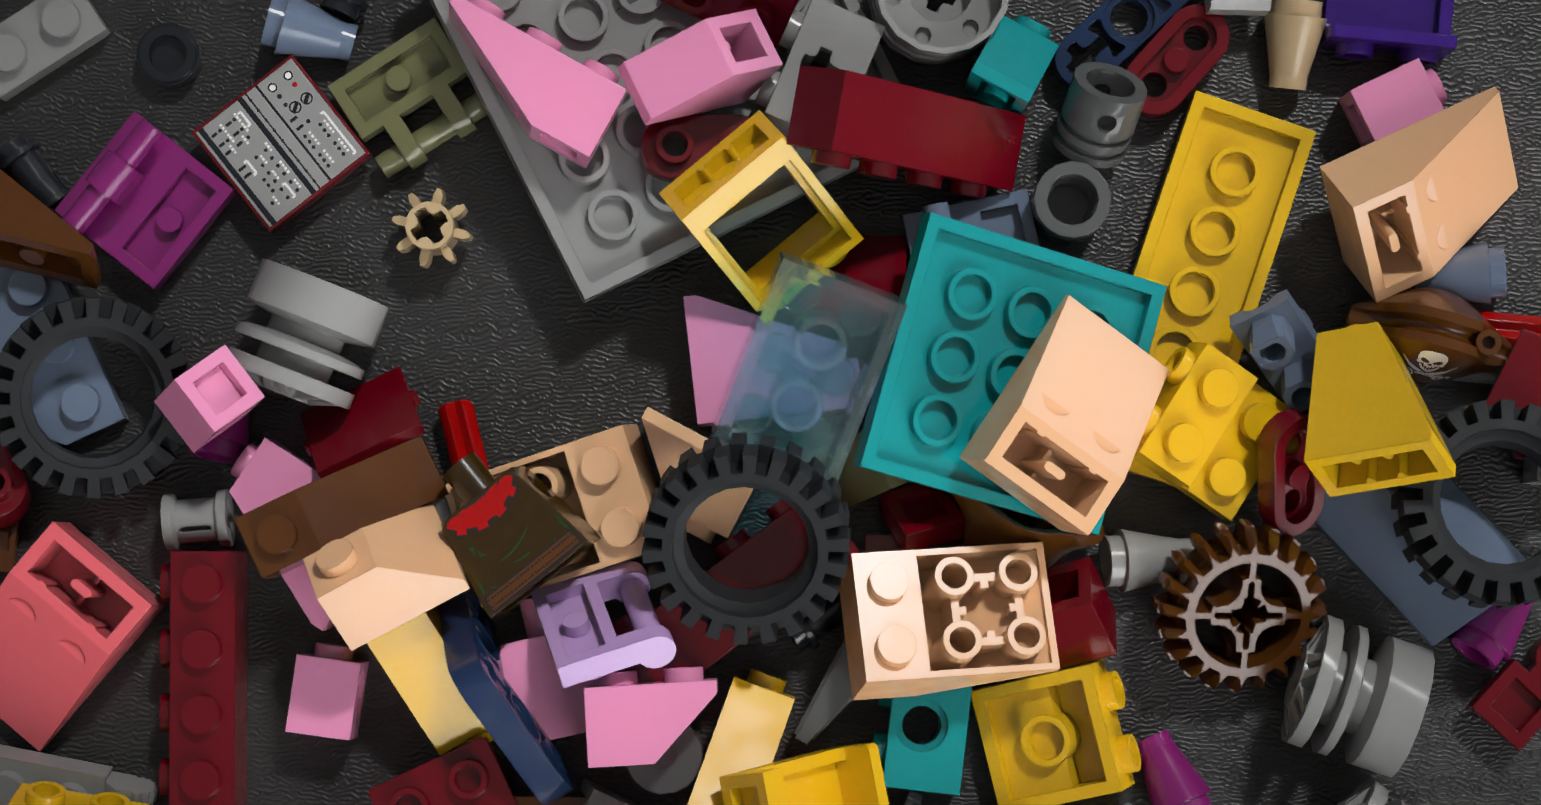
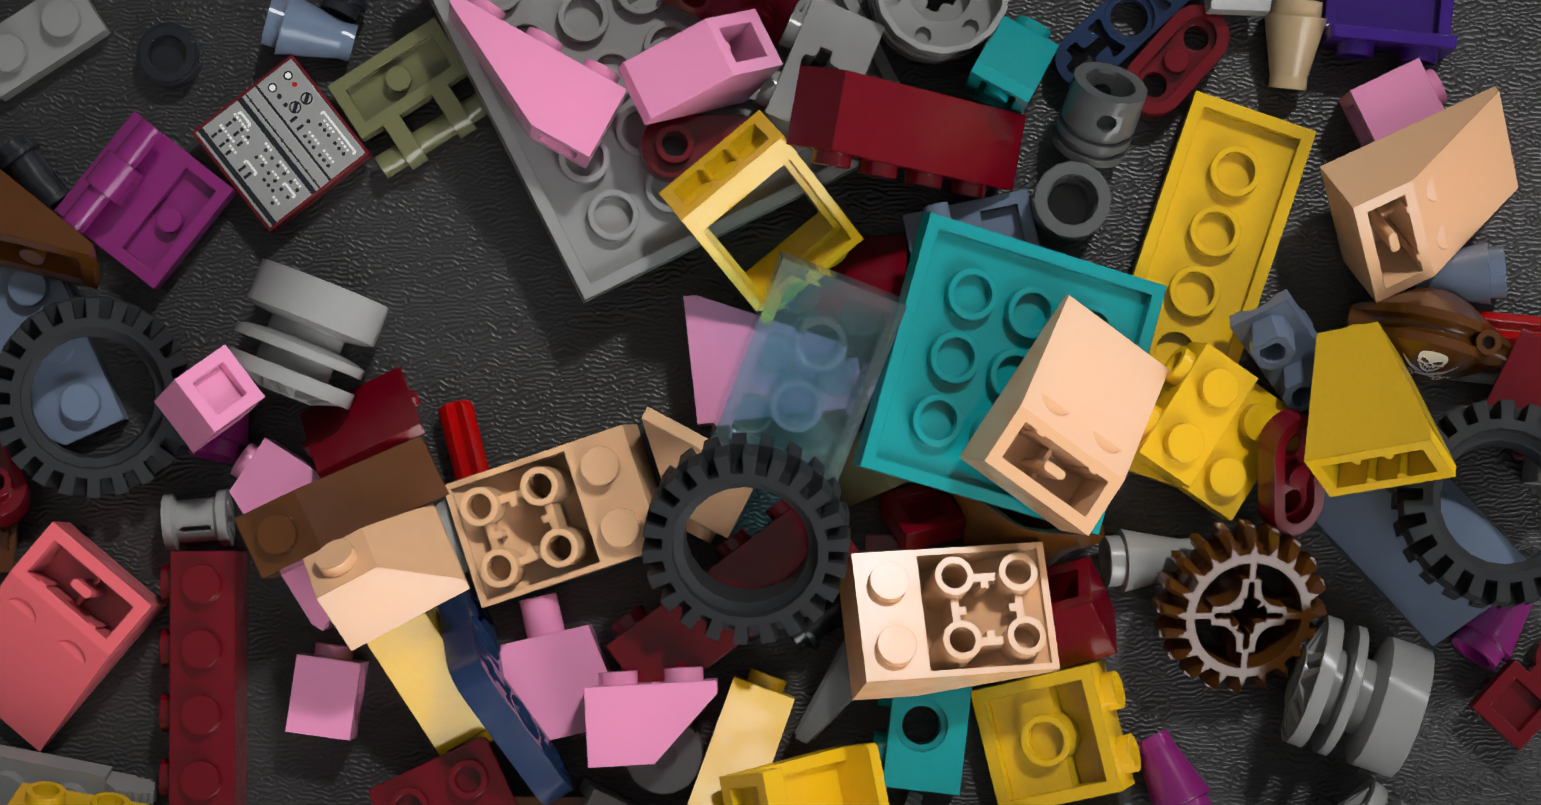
tan gear [392,188,473,269] -> none
dark brown torso [441,452,601,618] -> none
lavender plate [531,561,676,688] -> none

